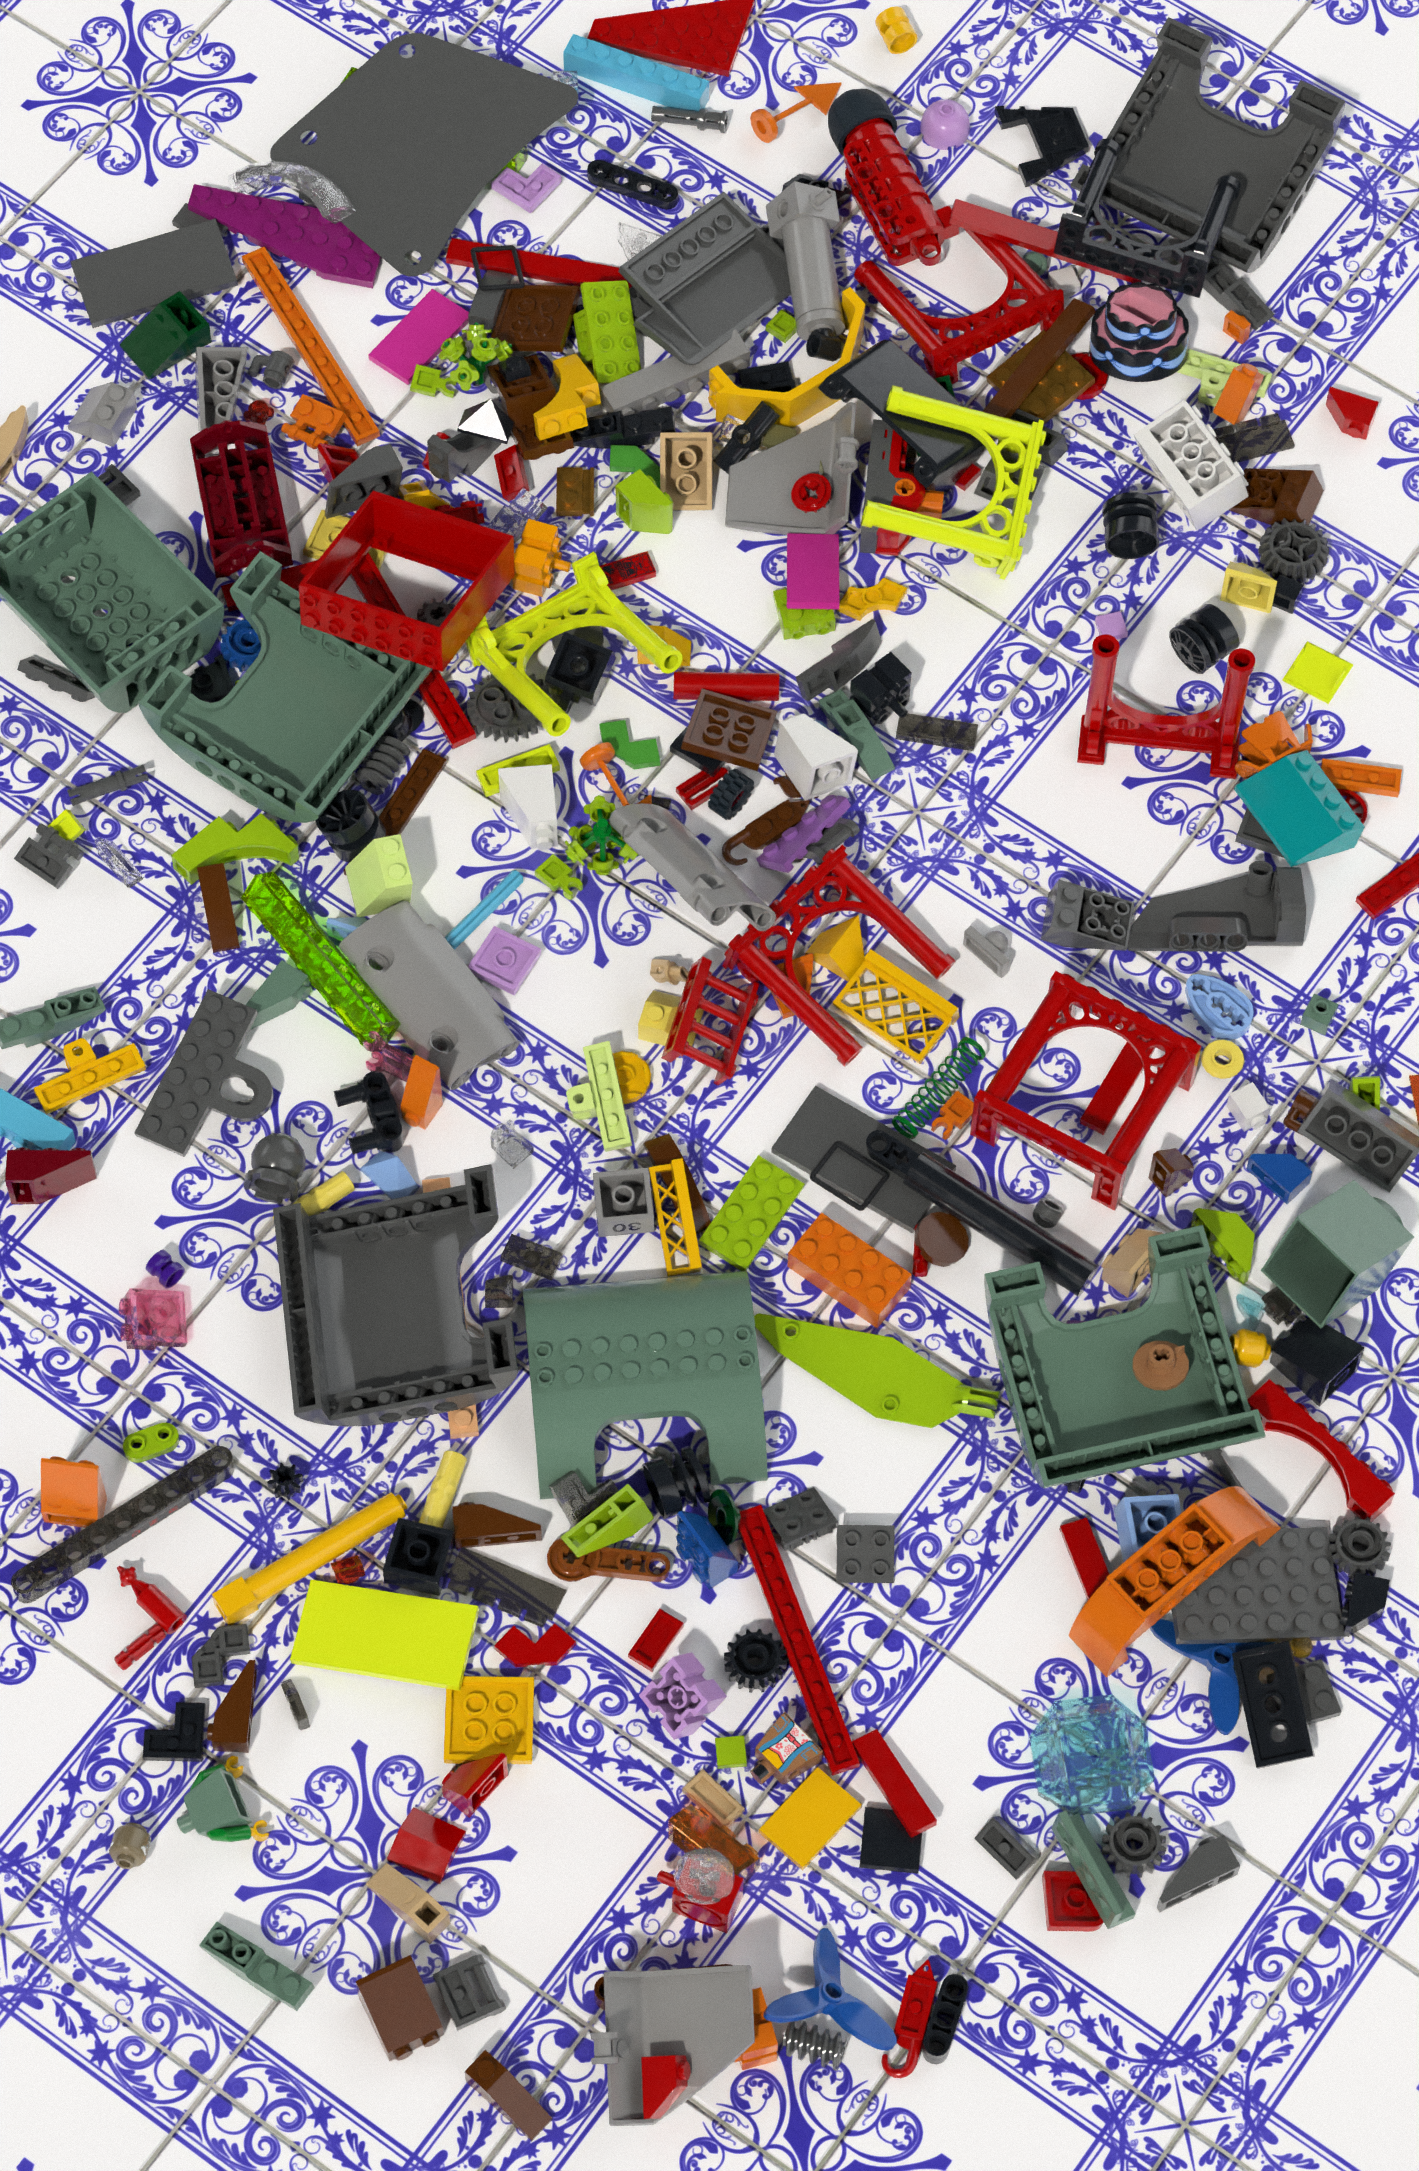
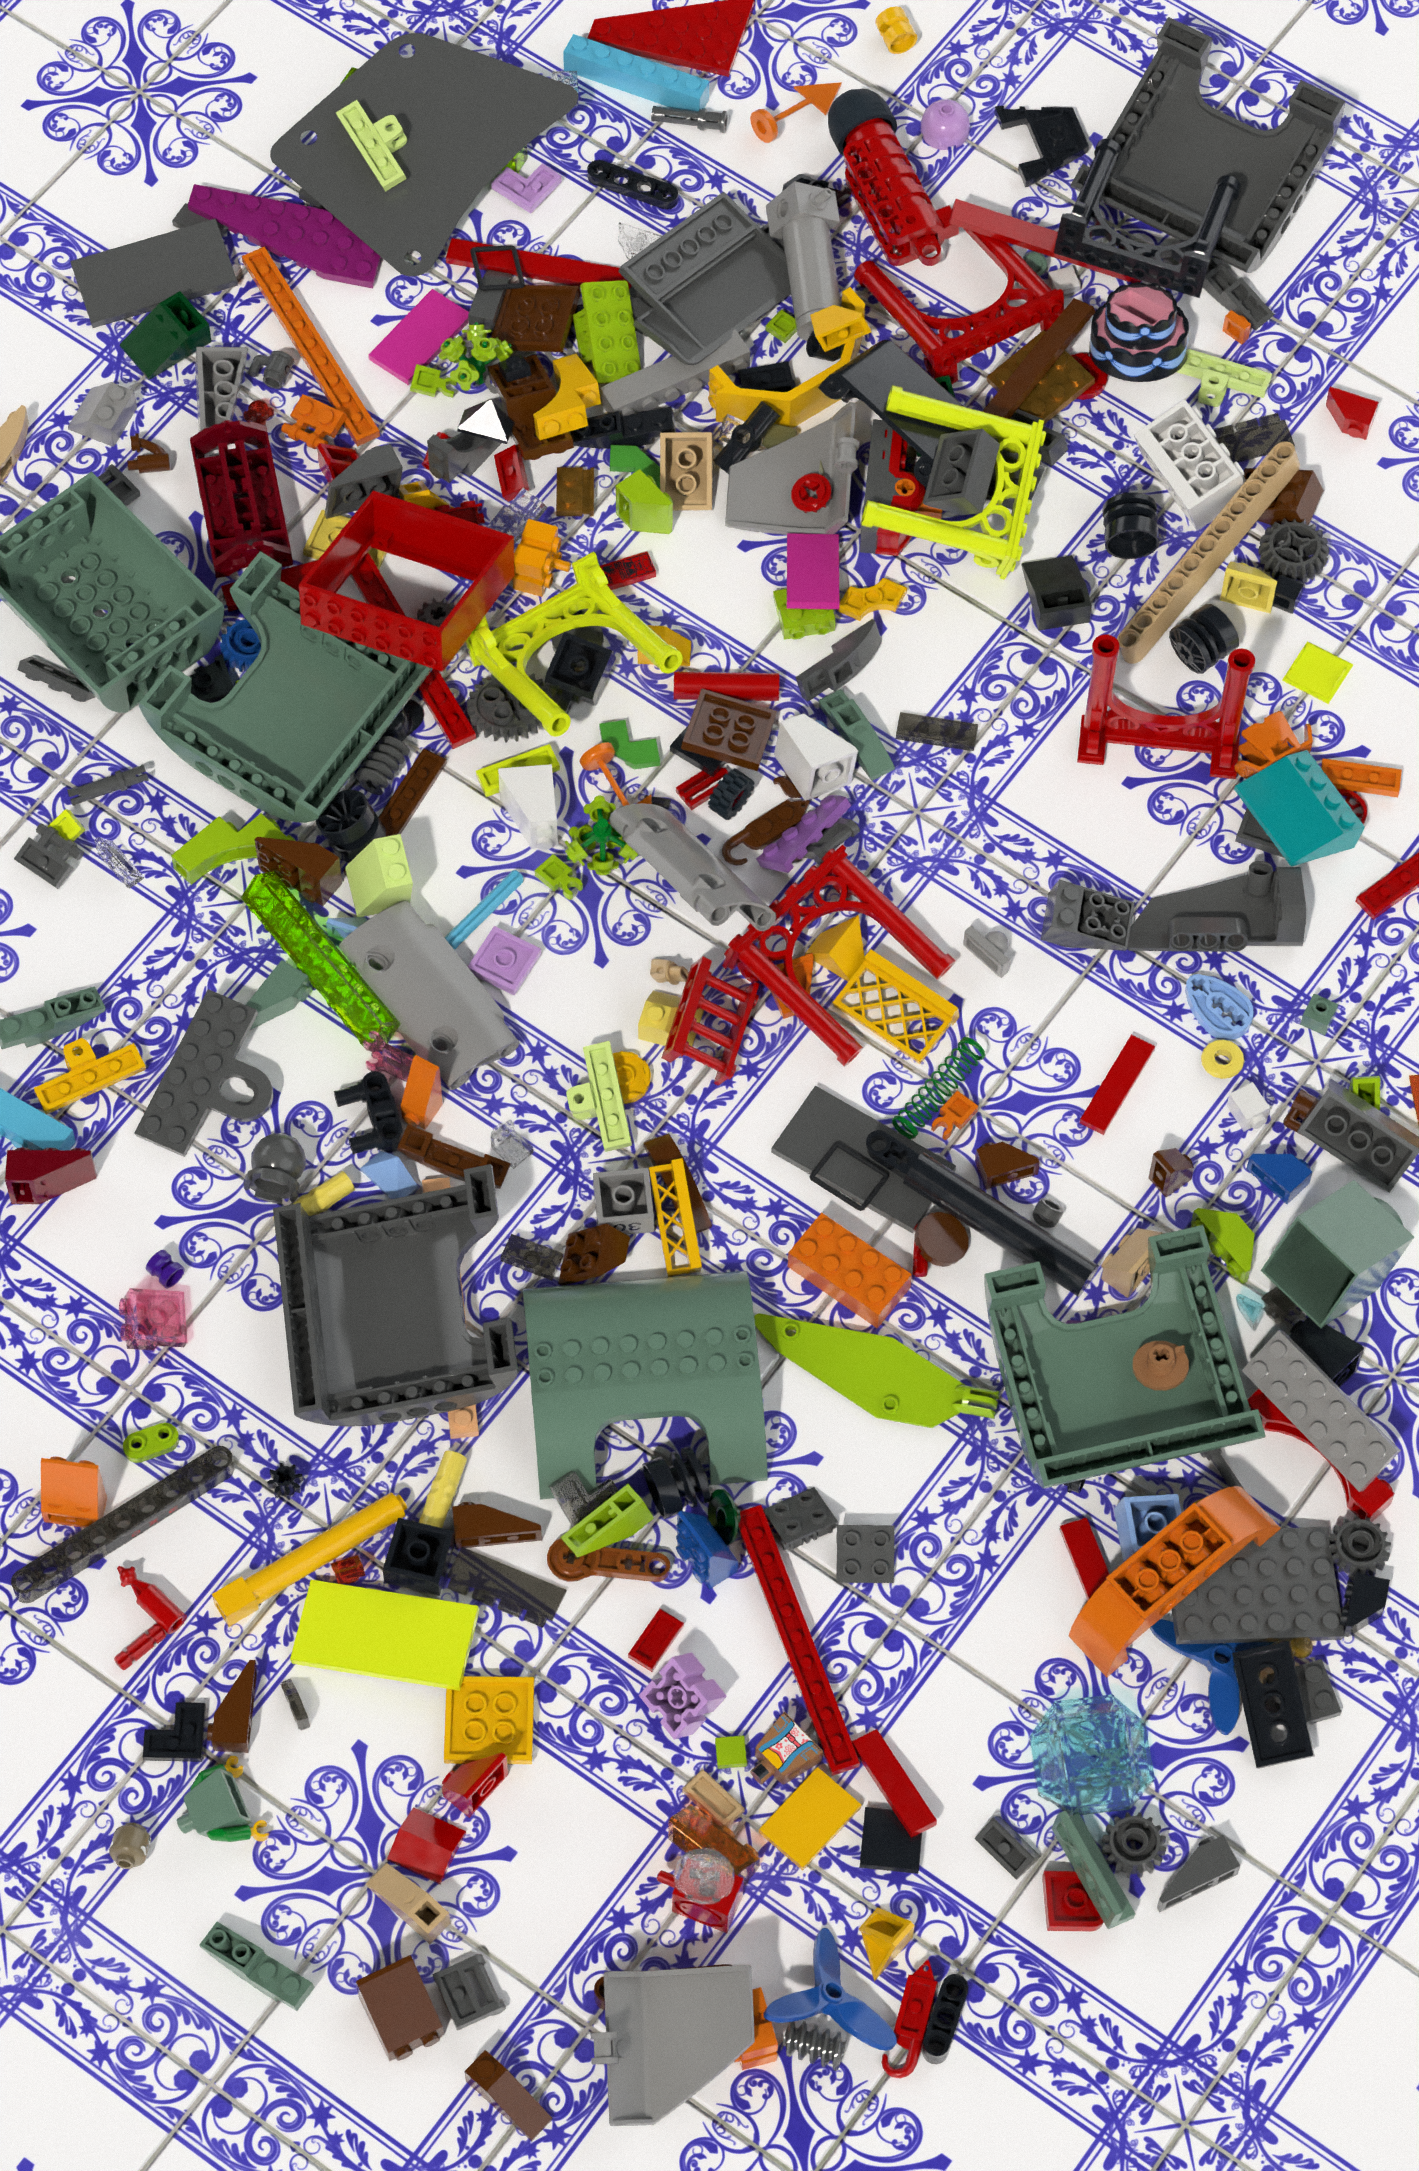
dark grey tile [192,1623,250,1688] -> none
reddish brown slope [197,863,240,953] -> none
clear brick [227,161,356,224] -> none
clear smoke slope [485,1275,513,1308] -> none
red tile [494,1623,576,1668] -> none
red slope [641,2055,690,2119] -> none
lime plate [698,1155,805,1271] -> none
black gear [724,1629,787,1693] -> none
black brick [849,652,912,727] -> none
red arch [970,970,1201,1211] -> none
lavender tile [1095,611,1128,640] -> none
orange brick [1213,363,1264,425] -> none
yellow head [1229,1328,1271,1368] -> none
none -> reddish brown plant [127,433,170,474]
none -> reddish brown slope [255,837,342,907]
none -> yellowish green plate [336,100,408,192]
none -> reddish brown slope [397,1124,511,1189]
none -> reddish brown slope [558,1223,630,1286]
none -> yellow slope [810,305,872,352]
none -> yellow slope [859,1907,915,1982]
none -> dark grey slope [923,429,1000,515]
none -> reddish brown slope [975,1141,1040,1189]
none -> pearl dark grey slope [1021,555,1092,631]
none -> tan beam [1117,442,1300,664]
none -> light grey plate [1242,1330,1401,1492]

